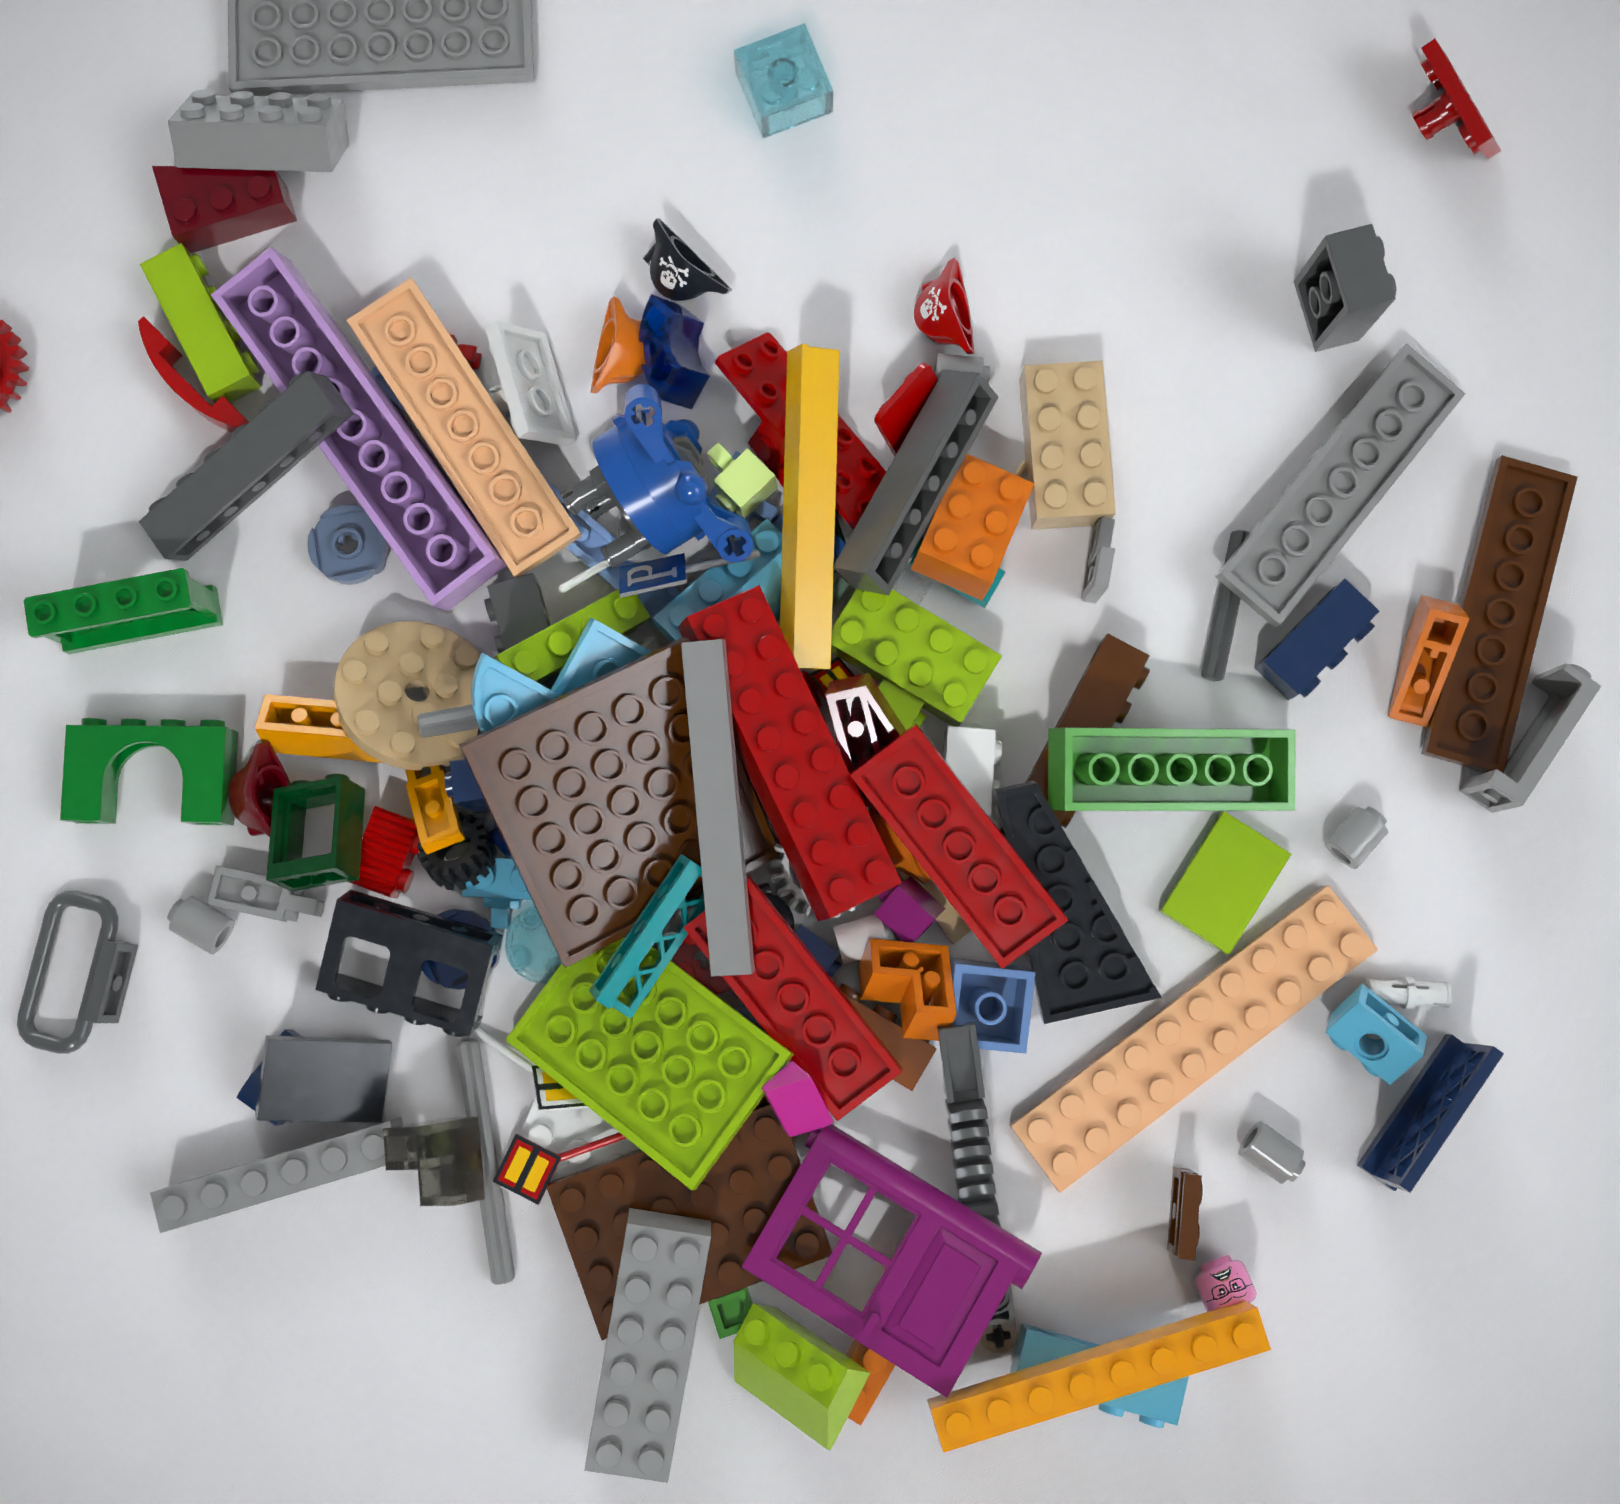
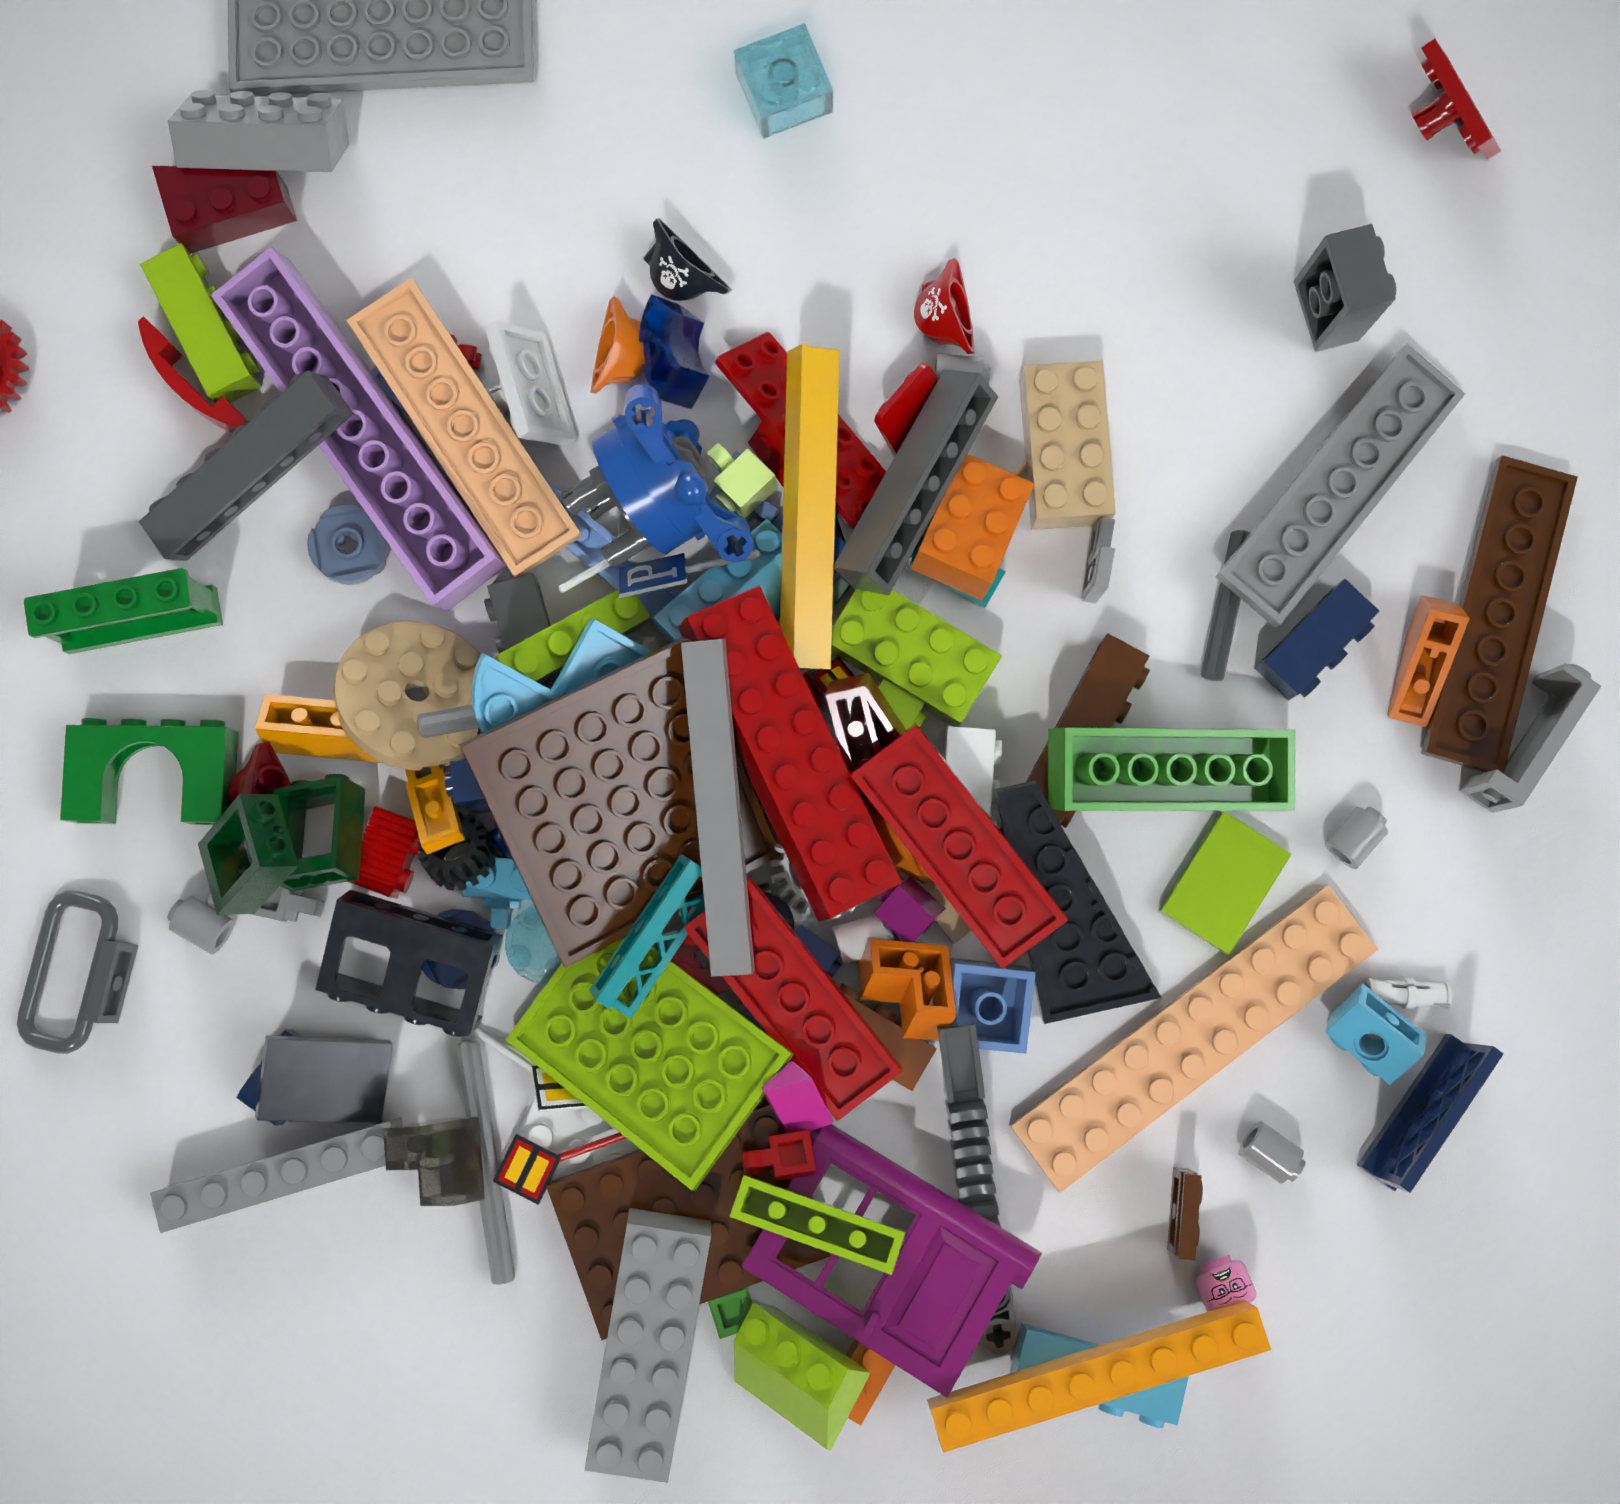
none -> dark green window [198,794,298,915]
none -> lime brick [729,1175,906,1275]
none -> red plate [741,1130,816,1181]

